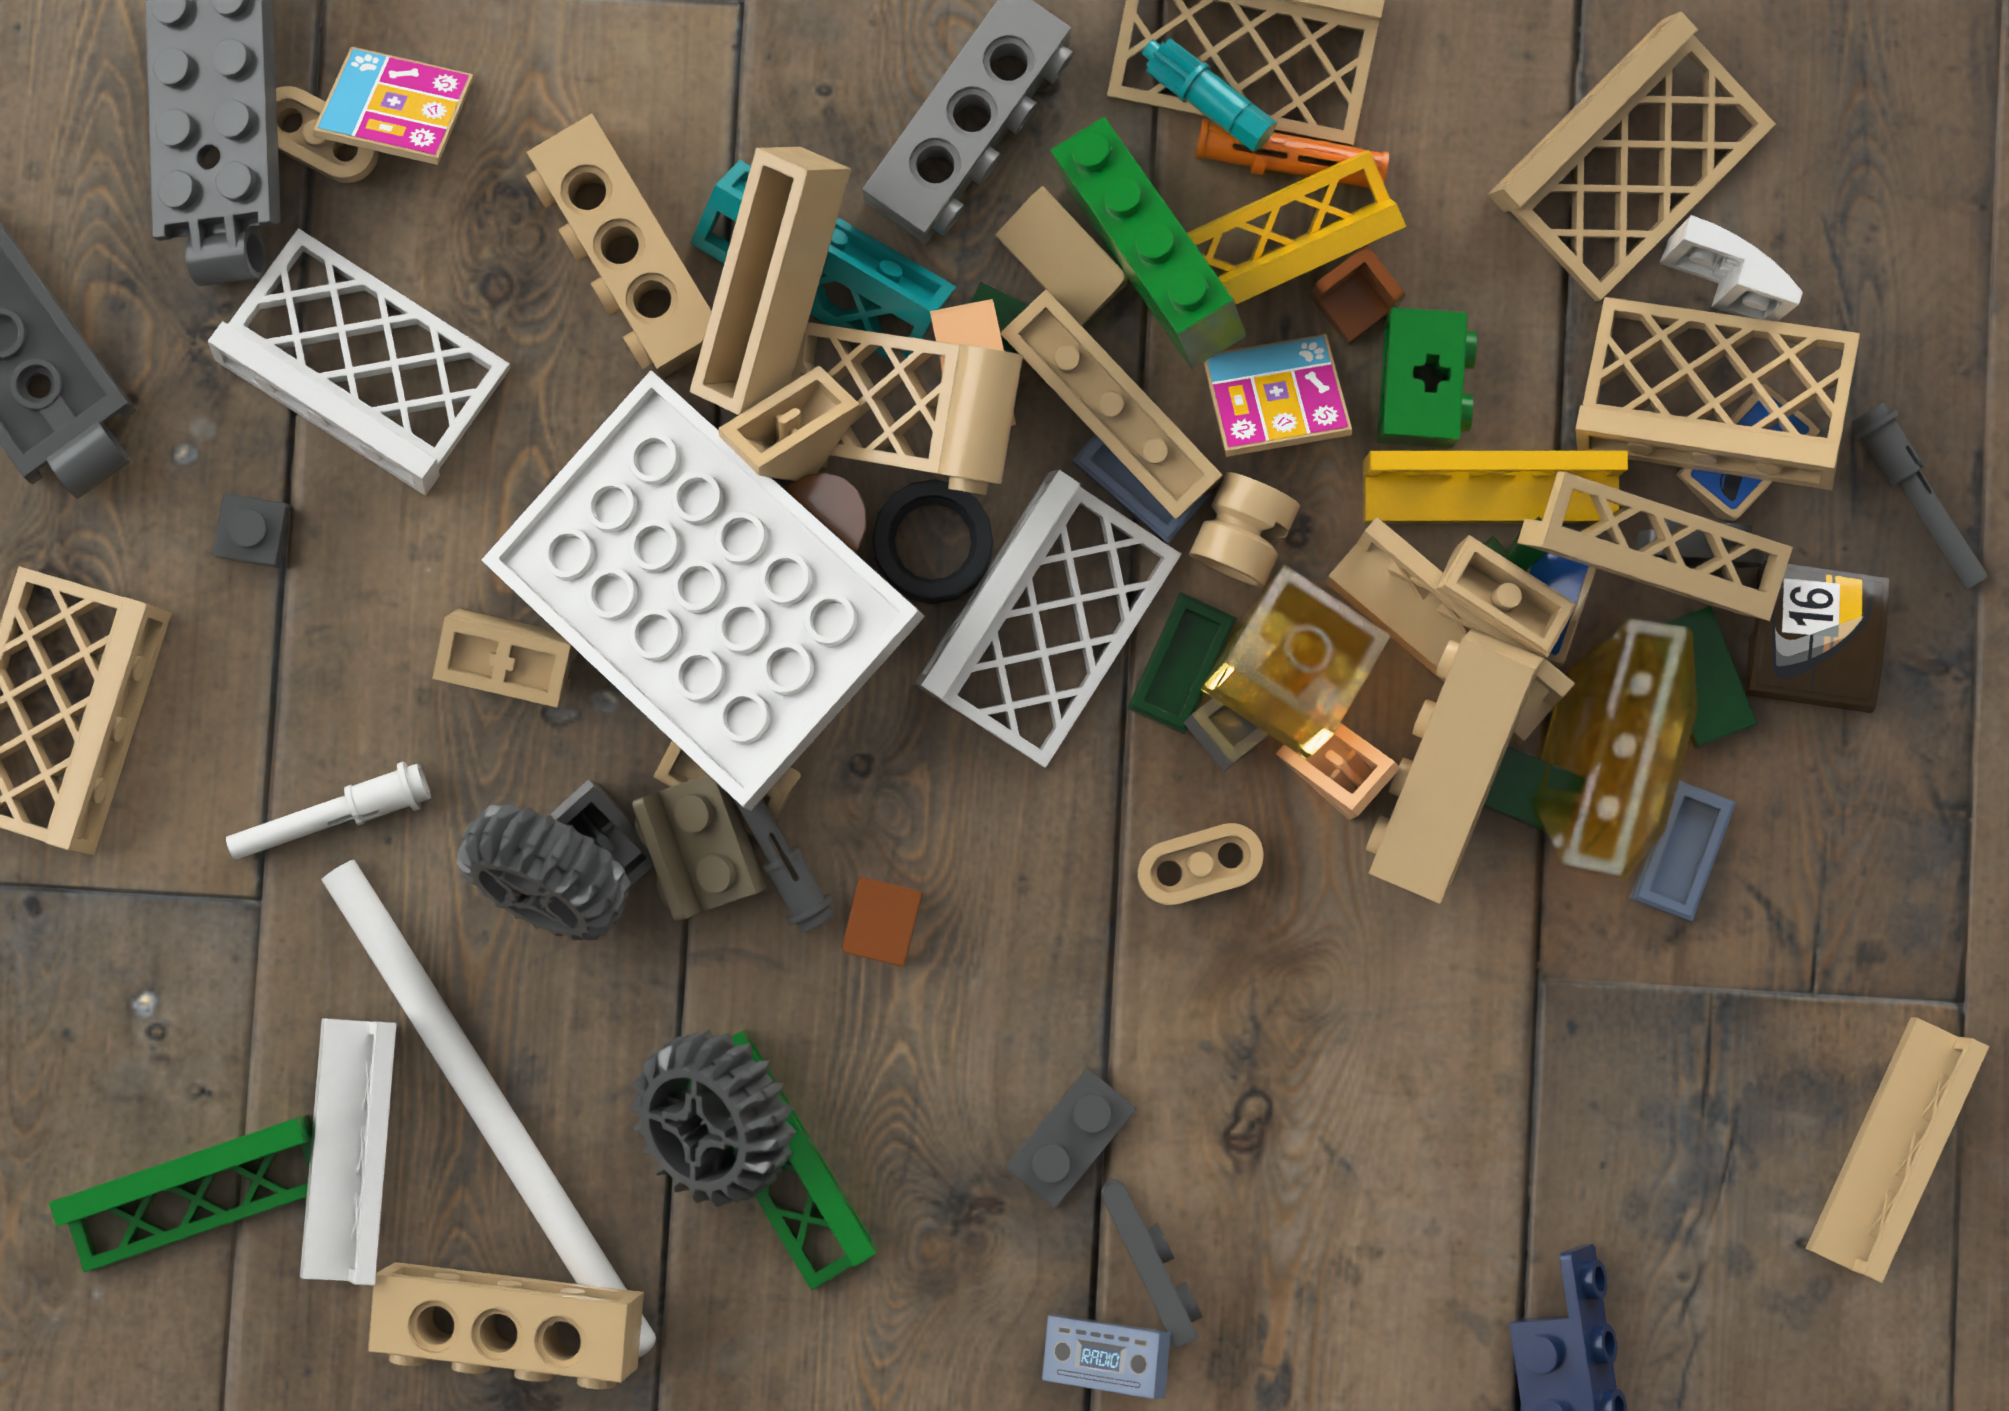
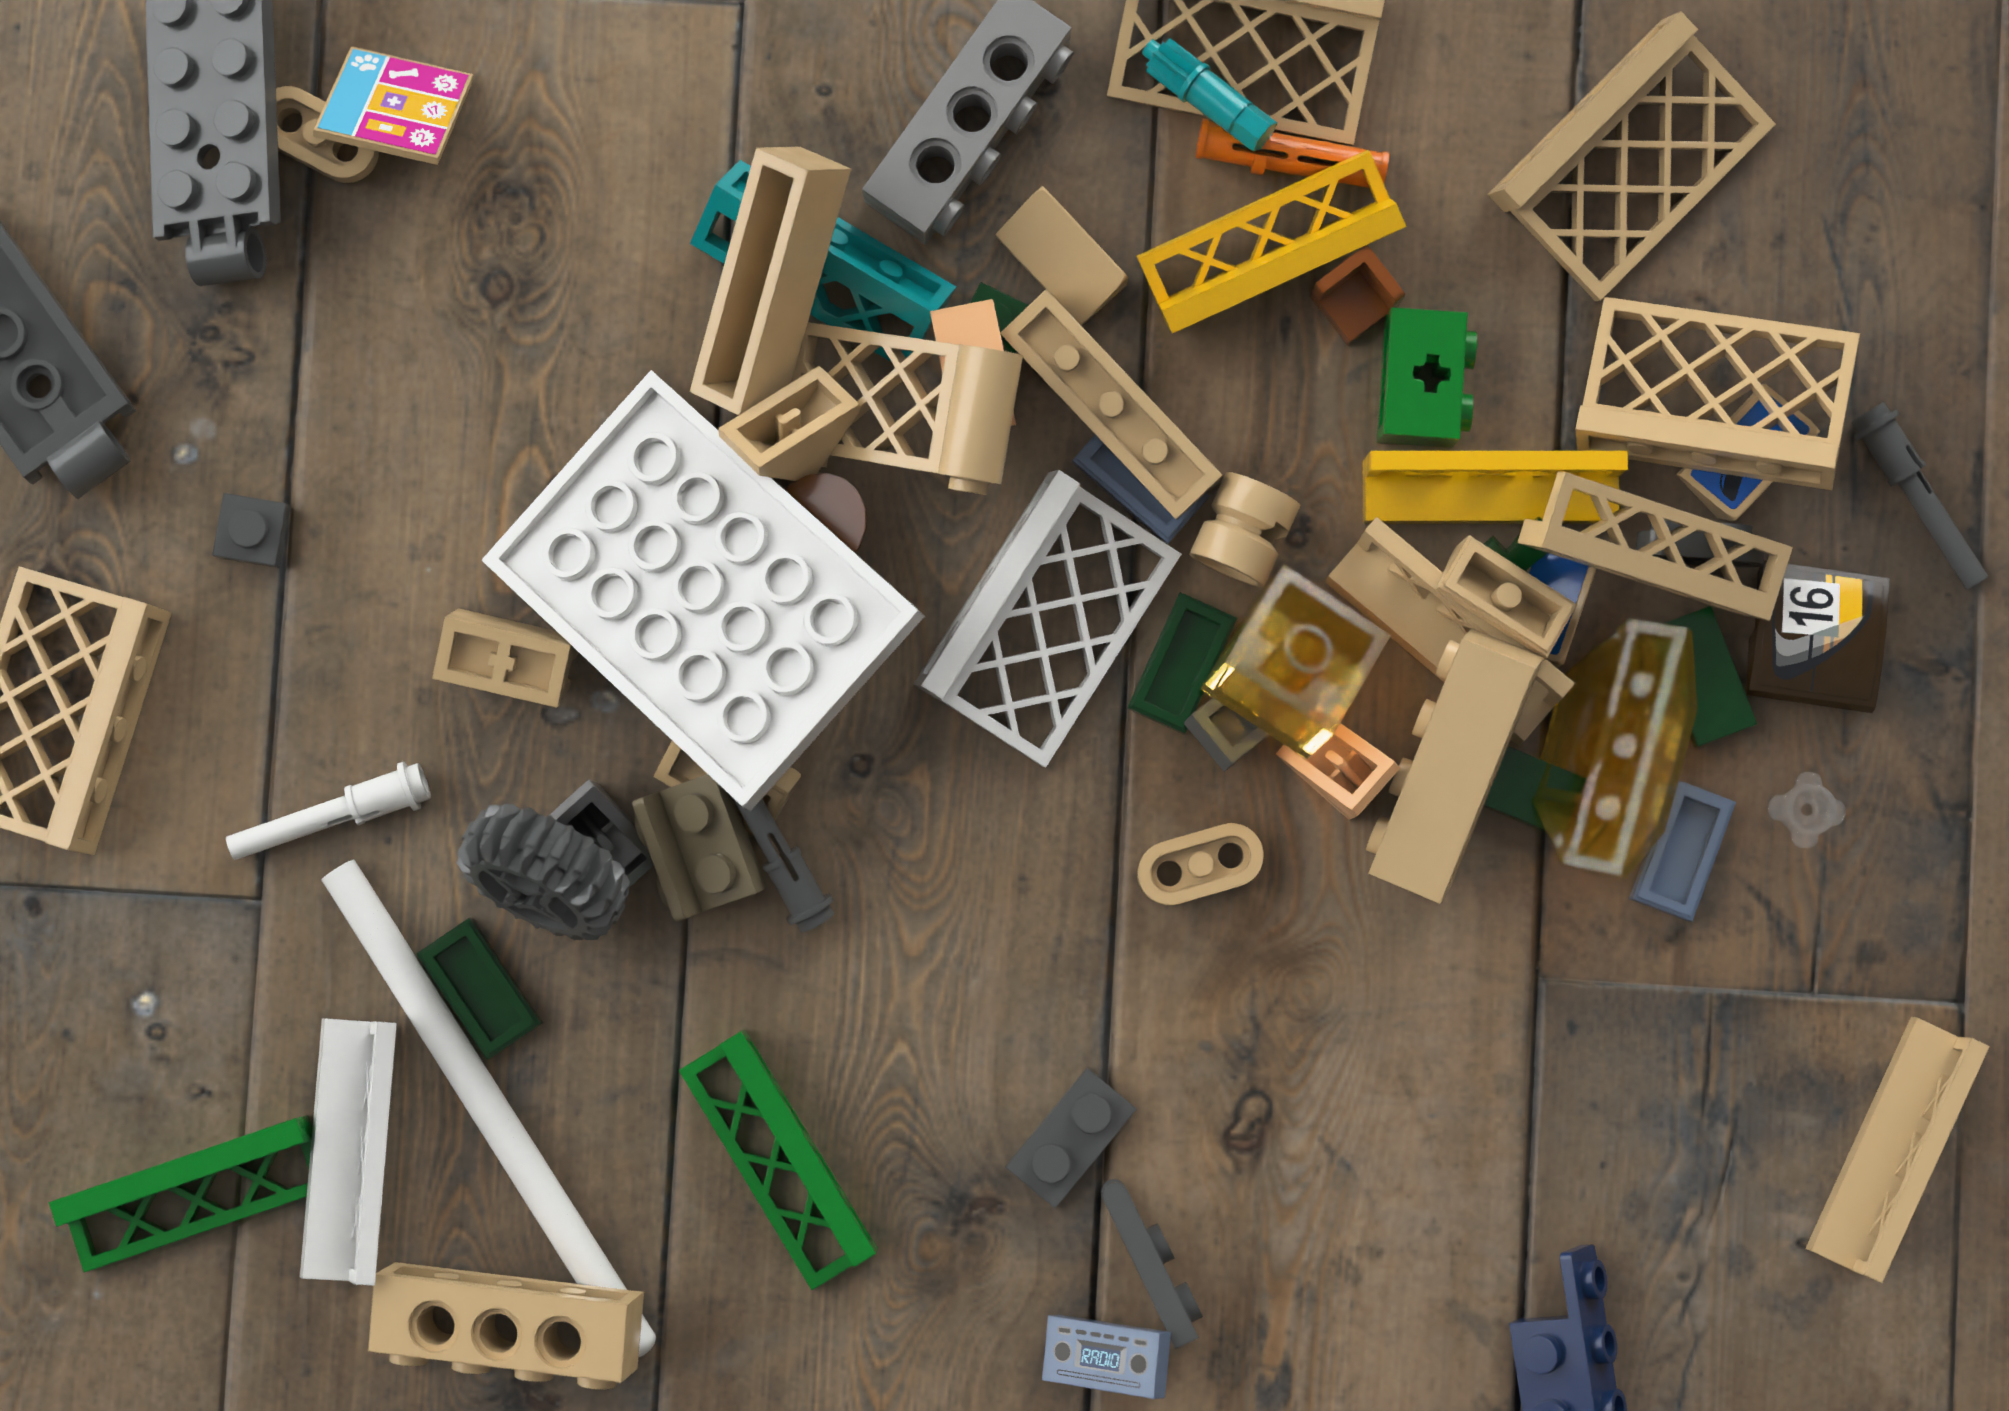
white fence [208,228,510,496] -> none
tan brick [526,113,711,379] -> none
dark grey gear [630,1030,797,1207] -> none
dark orange panel [842,876,923,967] -> none
black tyre [872,479,993,604] -> none
green brick [1050,117,1247,370] -> none
piece [1203,334,1352,457] -> none
white slope [1659,215,1803,321] -> none
none -> dark green tile [416,918,543,1060]
none -> clear plate [1768,772,1846,848]

